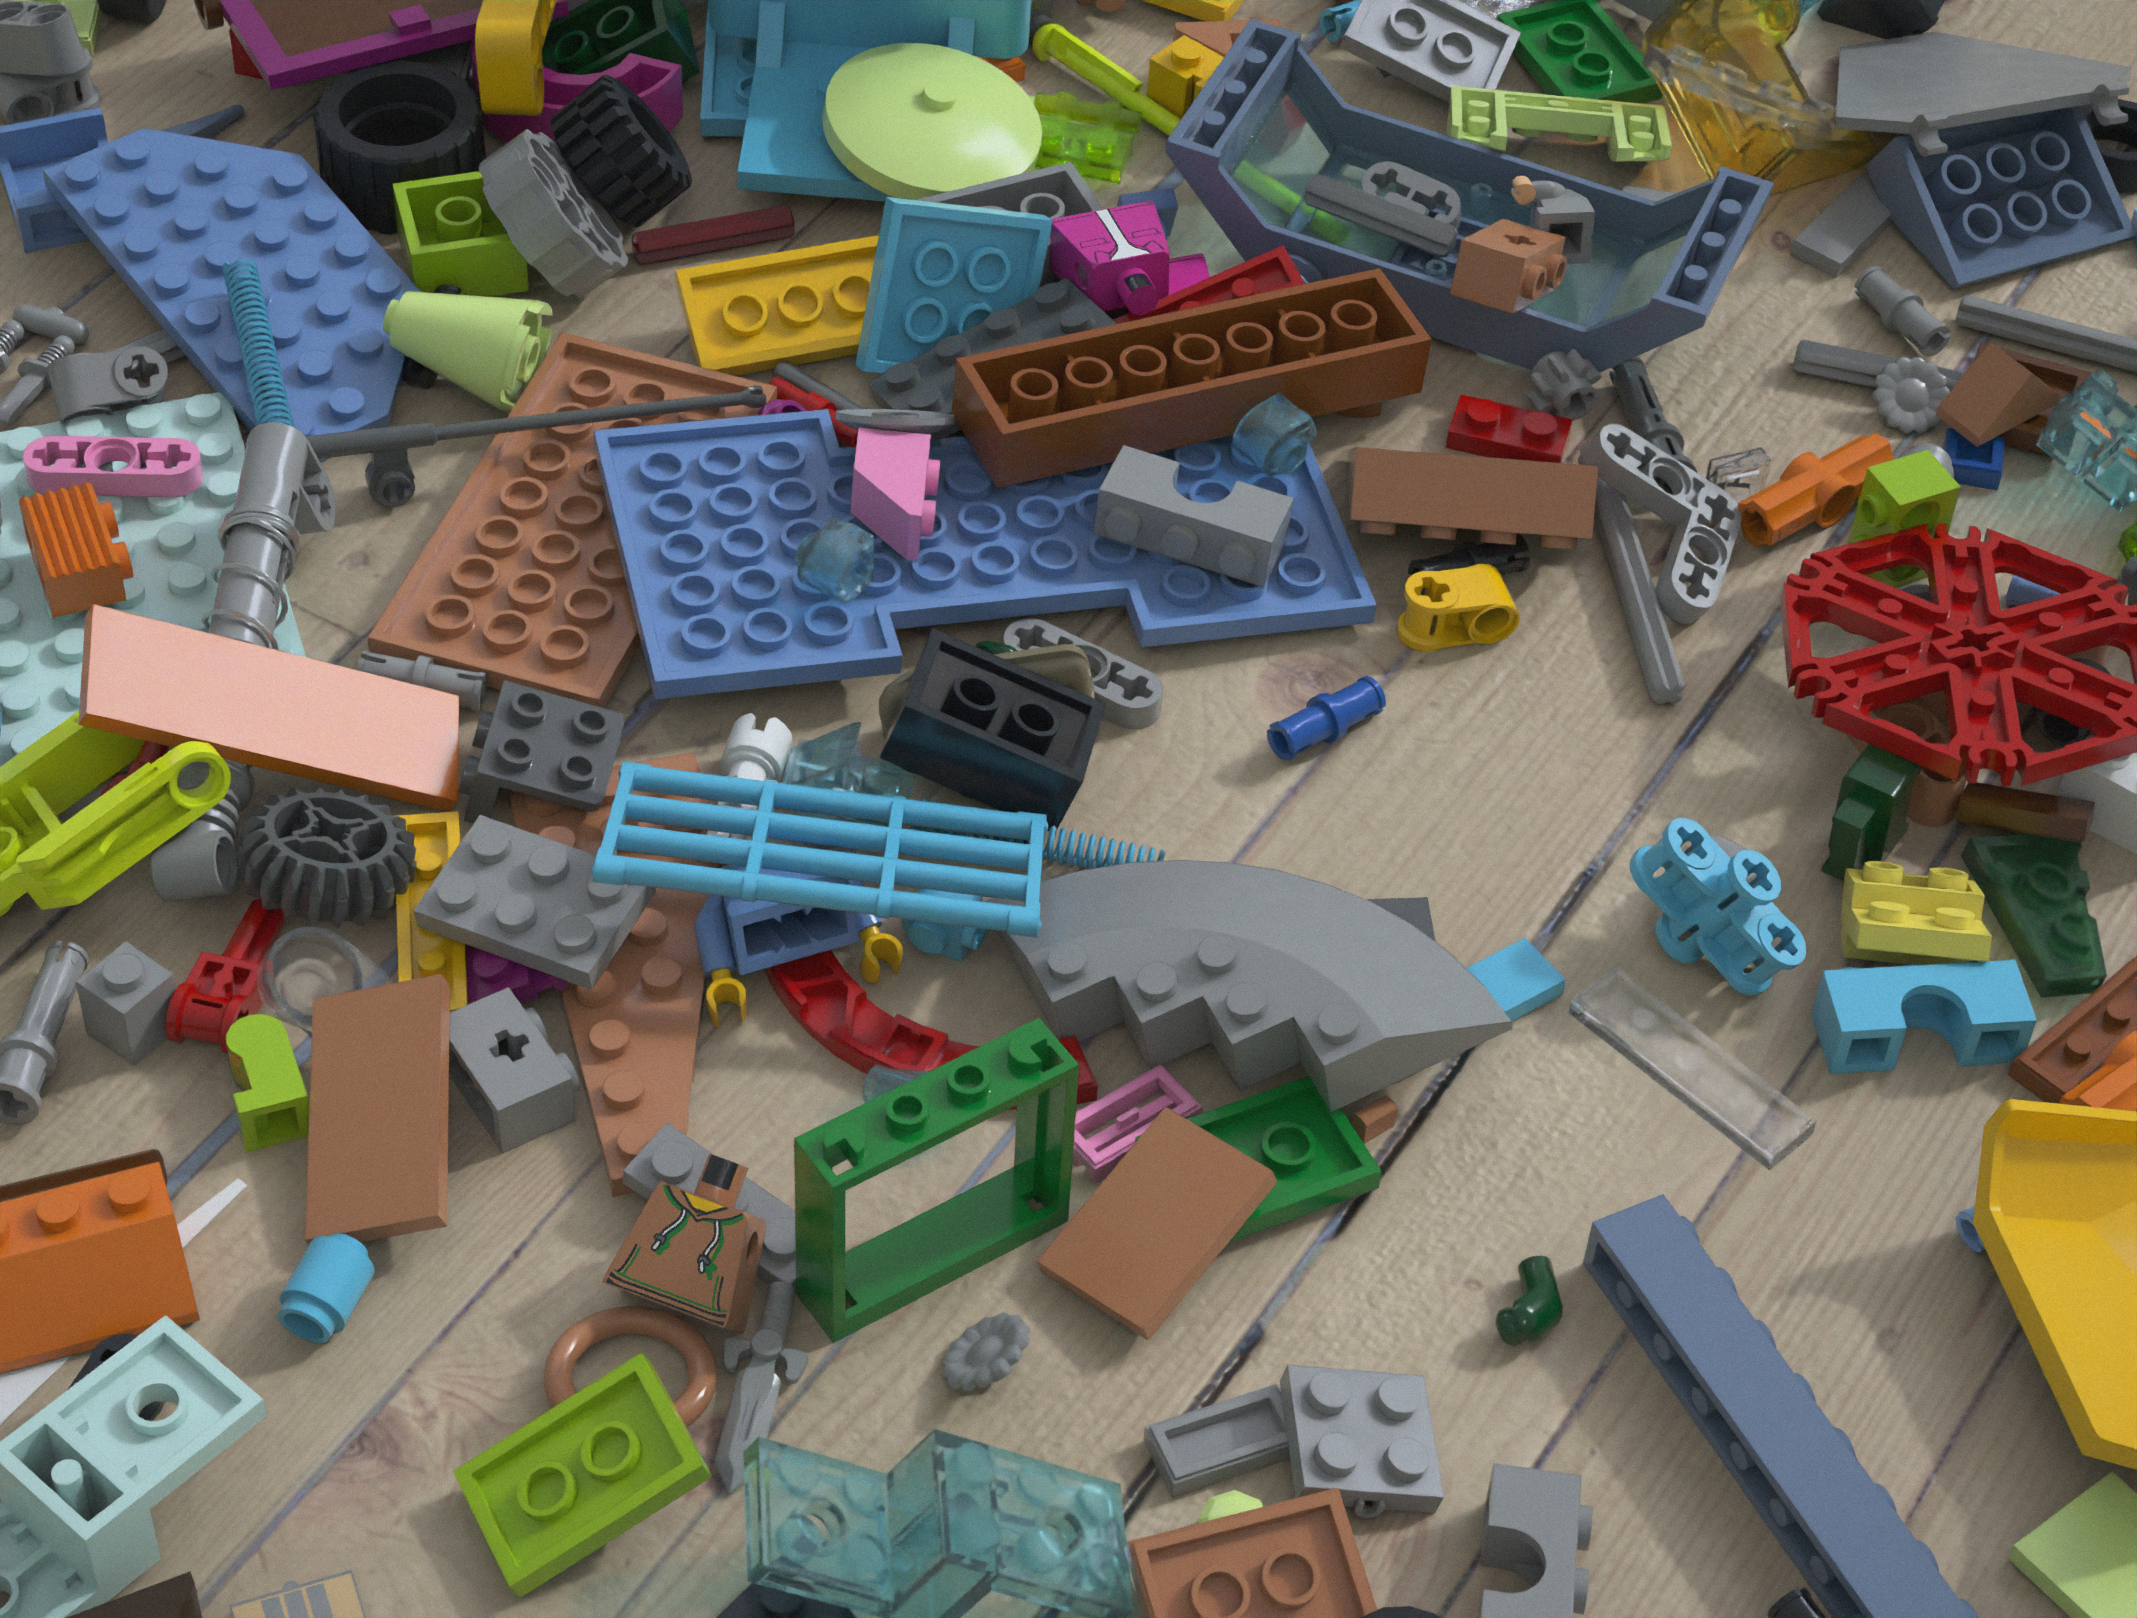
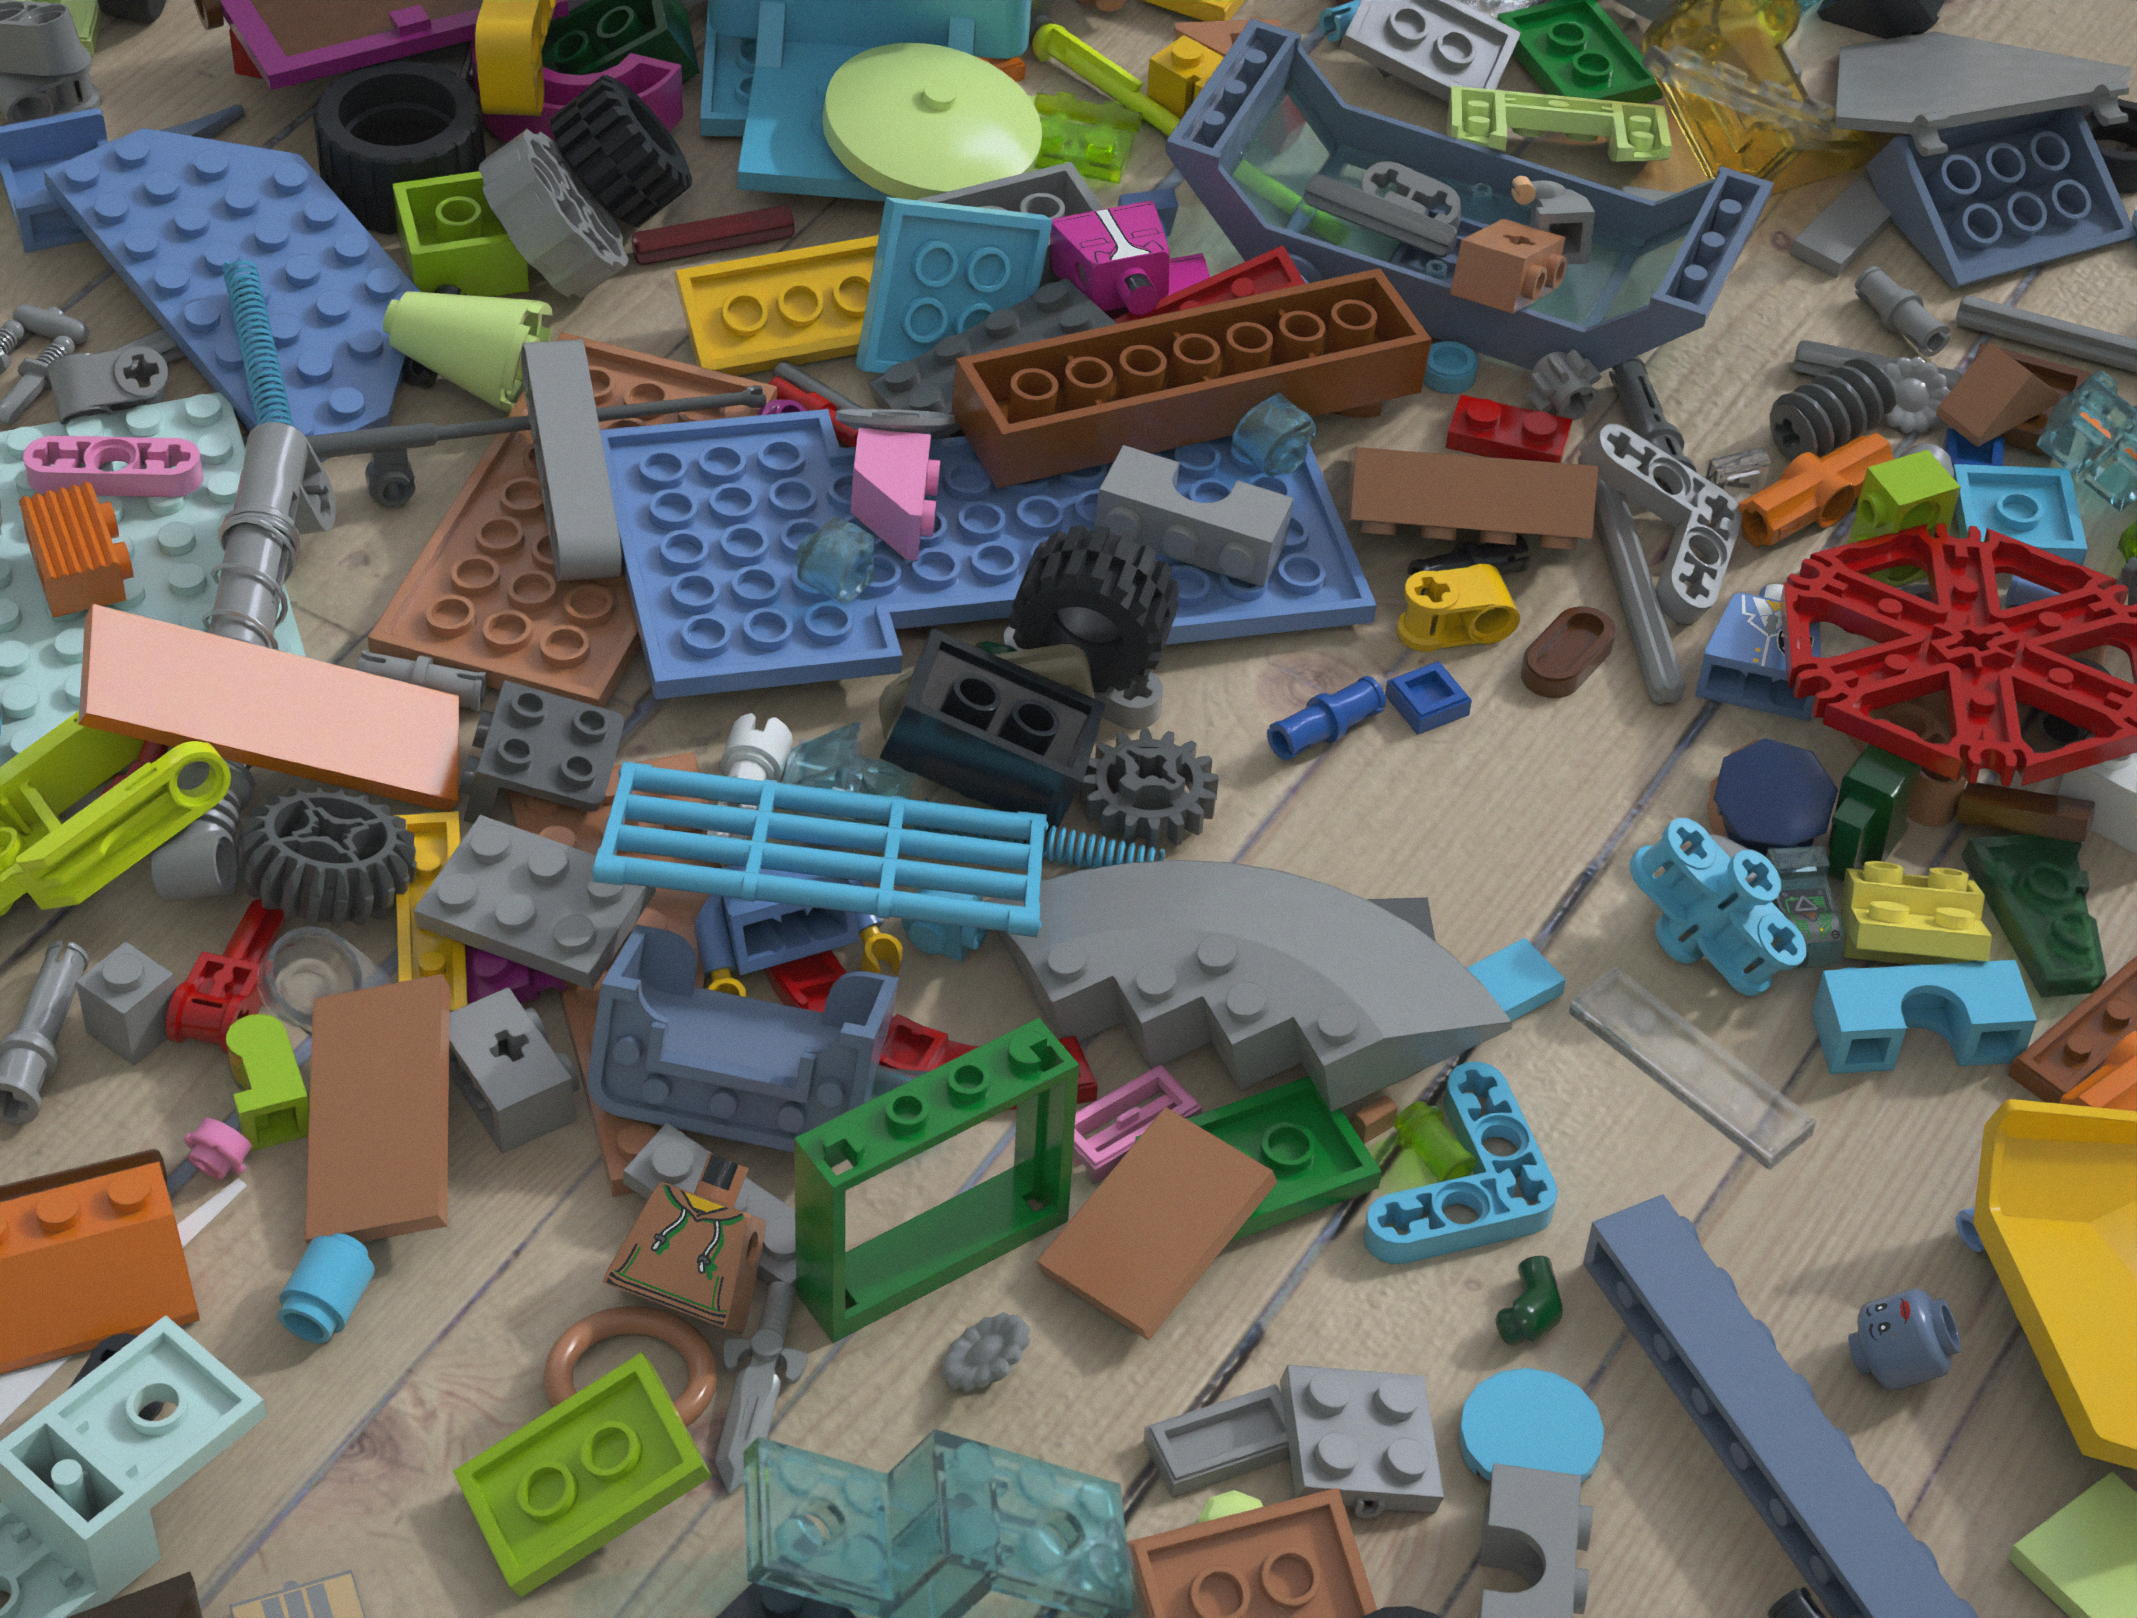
none -> bright pink plate [184,1118,252,1179]
none -> light grey beam [521,339,621,581]
none -> sand blue windscreen [588,924,899,1153]
none -> black tyre [1010,525,1179,693]
none -> dark grey gear [1080,728,1219,849]
none -> medium azure beam [1364,1062,1558,1264]
none -> blue tile [1385,661,1472,735]
none -> clear neon green pin [1393,1101,1477,1182]
none -> medium azure tile [1423,341,1478,394]
none -> medium azure tile [1458,1368,1604,1483]
none -> reddish brown tile [1521,606,1616,698]
none -> medium blue torso [1695,584,1821,722]
none -> dark blue piece [1707,738,1838,872]
none -> clear light blue leg [1766,846,1844,970]
none -> dark grey piece [1770,357,1896,462]
none -> sand blue head [1848,1288,1961,1390]
none -> medium azure plate [1953,464,2088,566]

